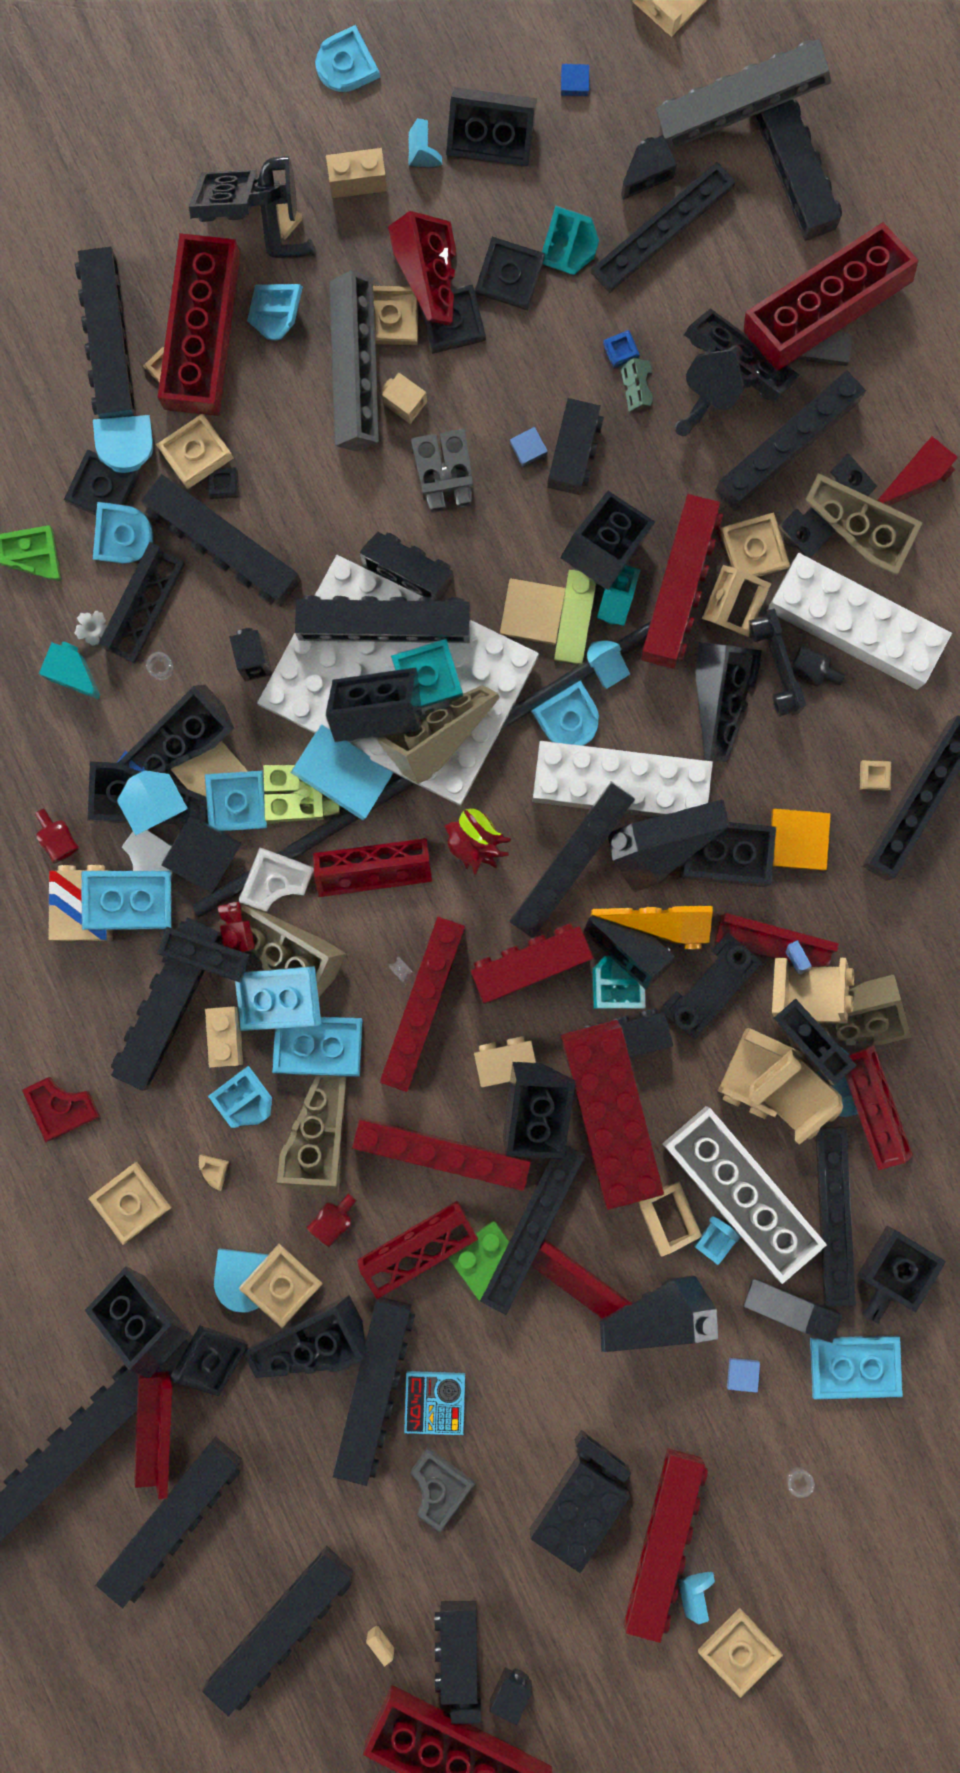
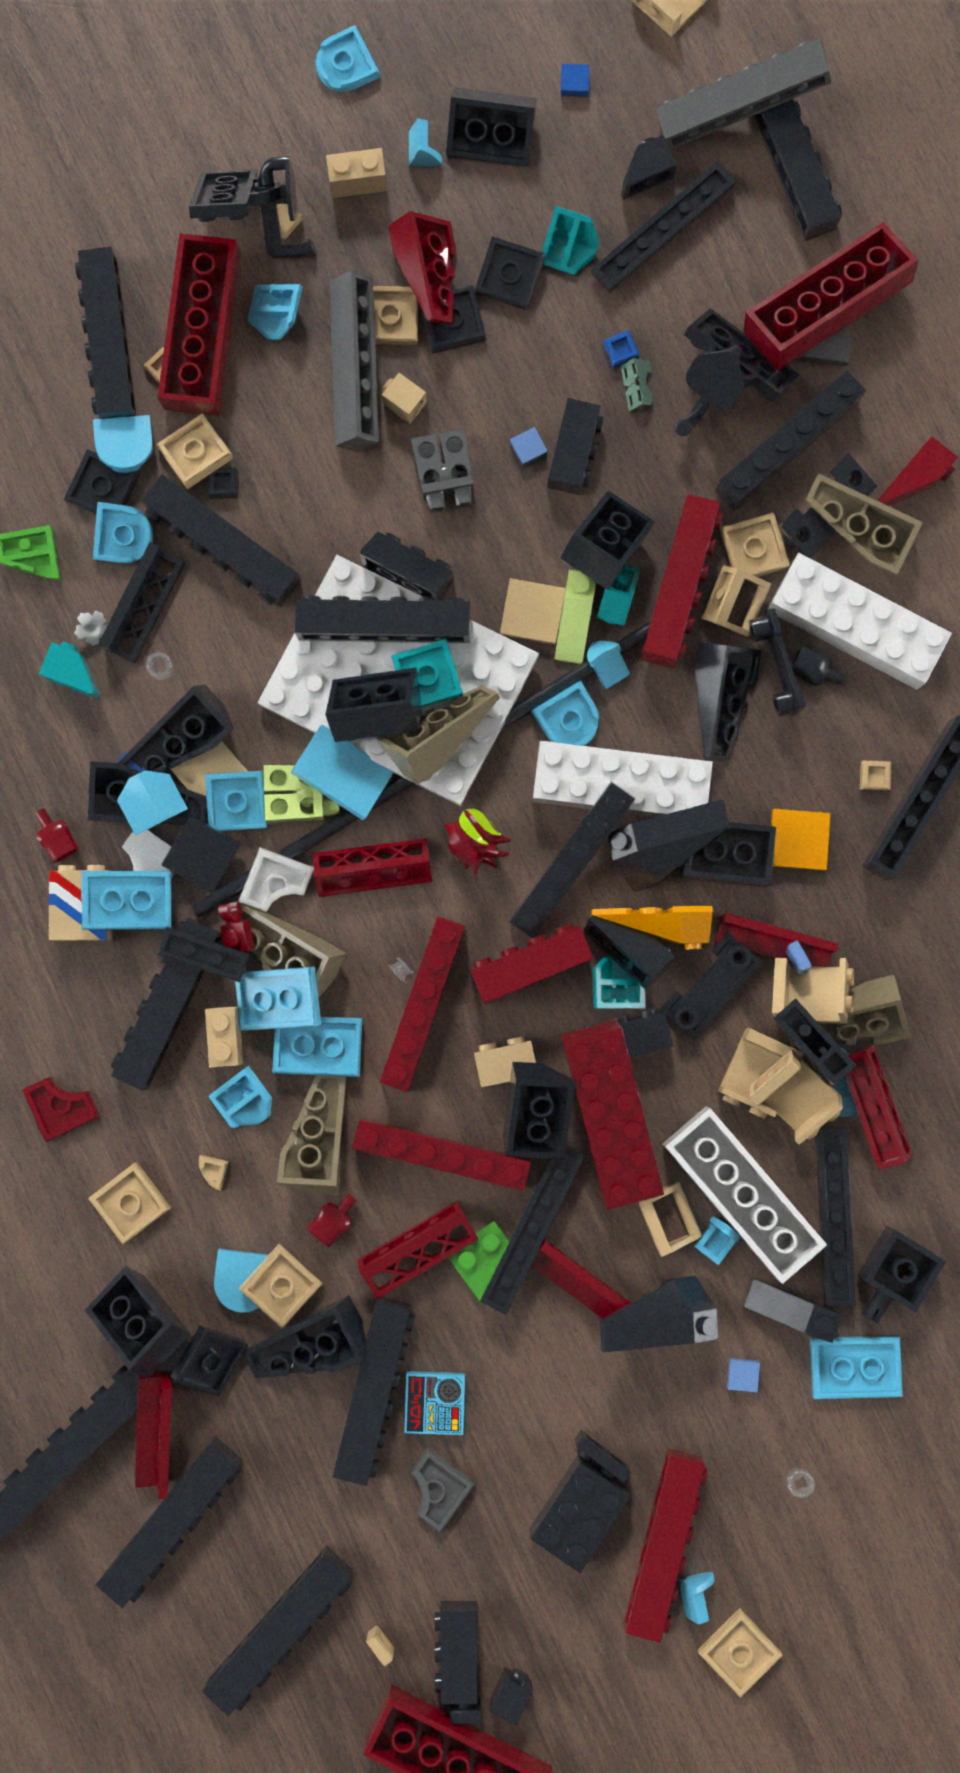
black brick [229,628,273,681] -> none

